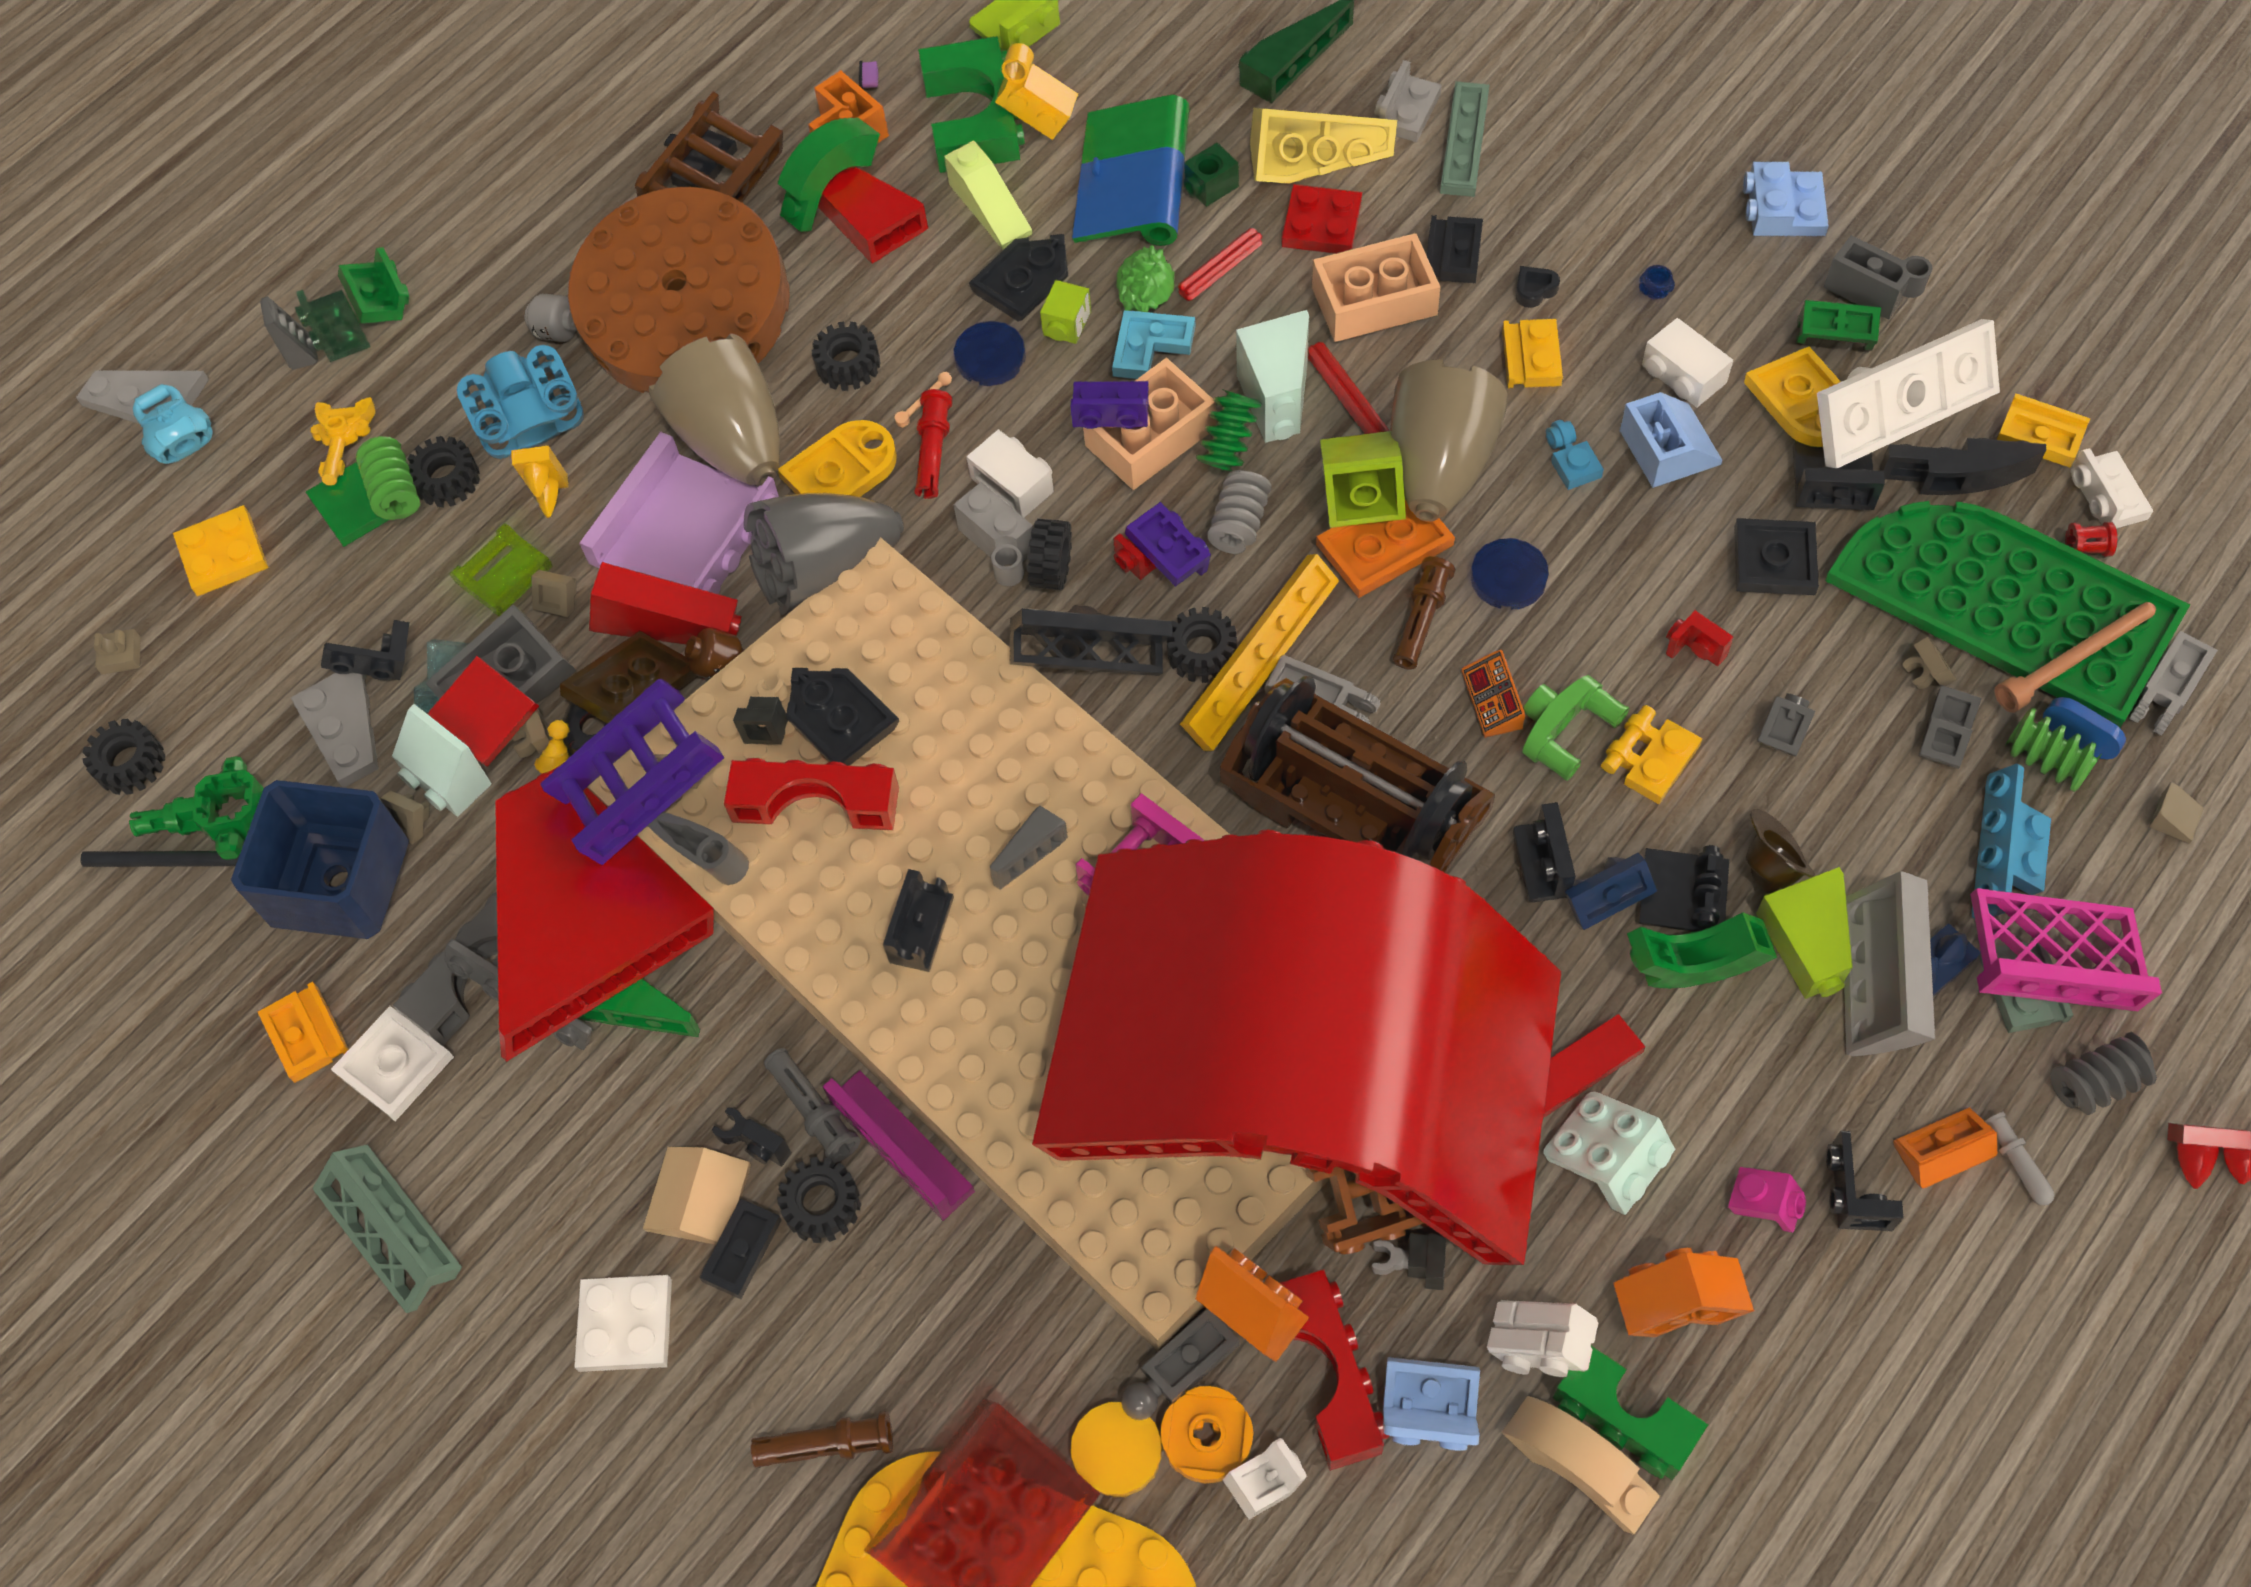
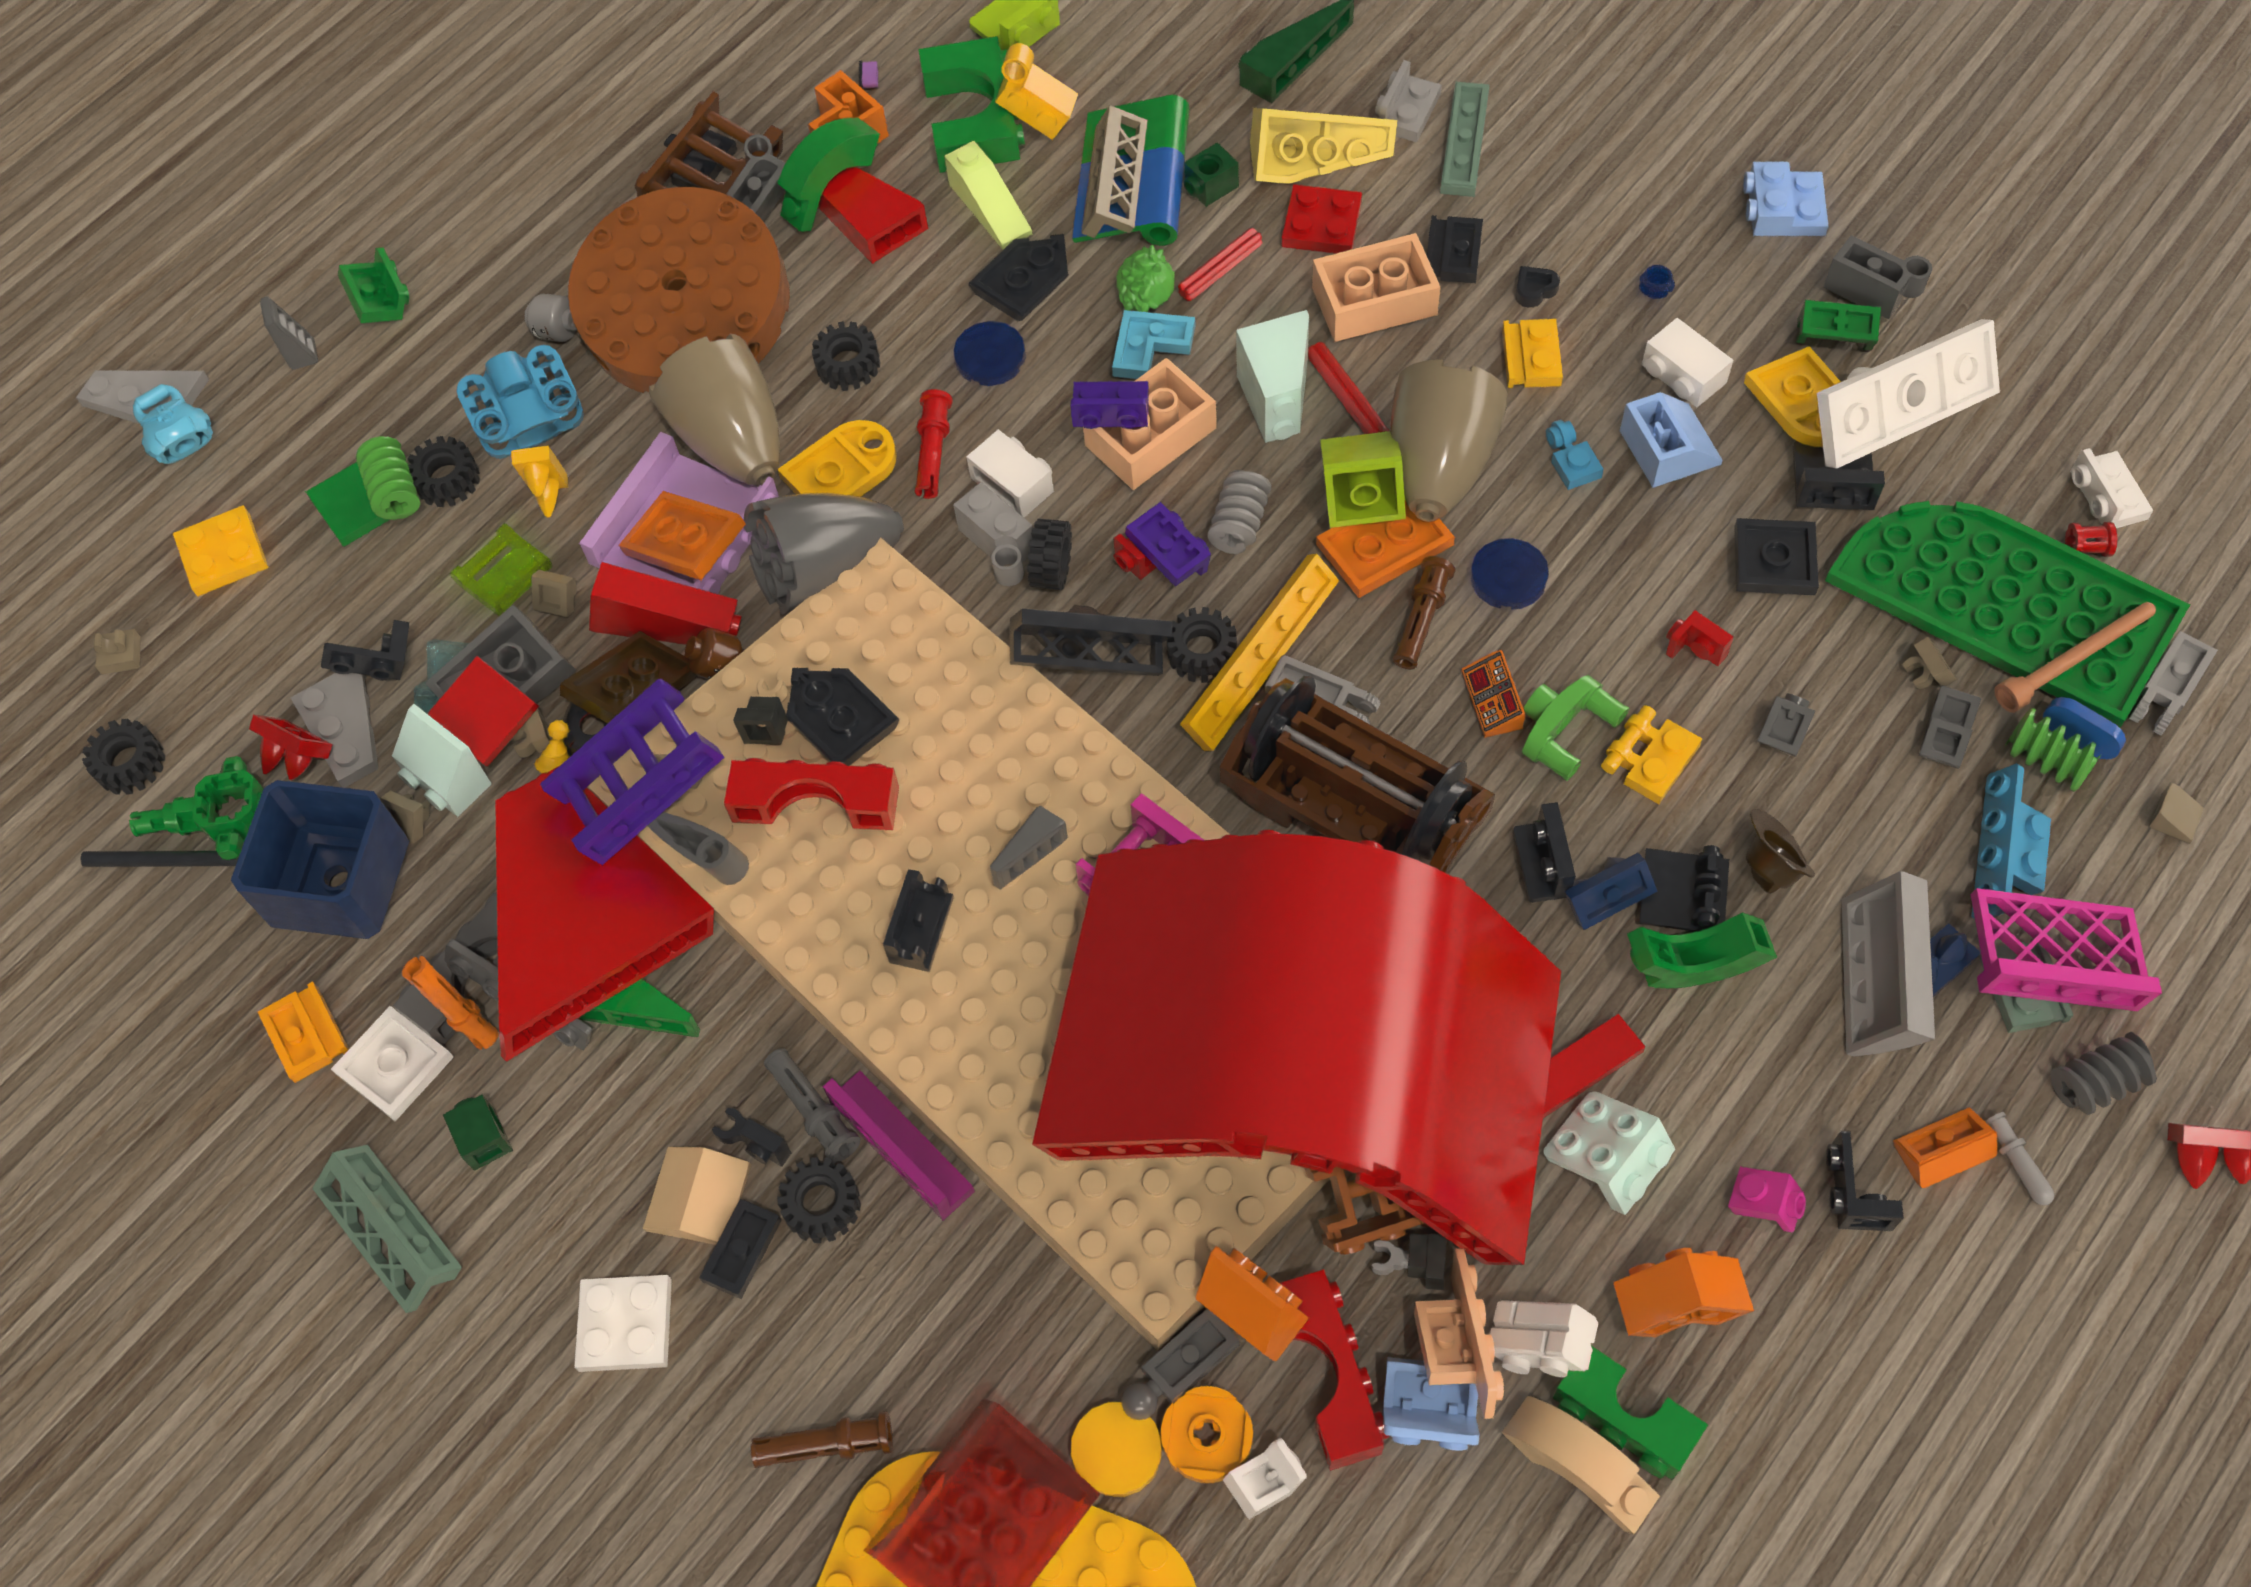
clear green bracket [295,289,371,362] -> none
yellow piece [310,397,376,486] -> none
light nougat hinge [894,372,952,427] -> none
lime brick [1040,280,1091,344] -> none
green piece [1196,389,1262,472] -> none
lime slope [1756,867,1853,999] -> none
black slope [1880,438,2046,495] -> none
yellow plate [1996,393,2090,468] -> none
none -> red tile [249,714,333,781]
none -> orange pin [402,956,499,1050]
none -> dark green brick [443,1095,513,1171]
none -> orange plate [618,491,746,580]
none -> dark grey hinge [726,134,785,222]
none -> dark tan fence [1082,105,1147,238]
none -> light nougat bracket [1414,1248,1504,1419]

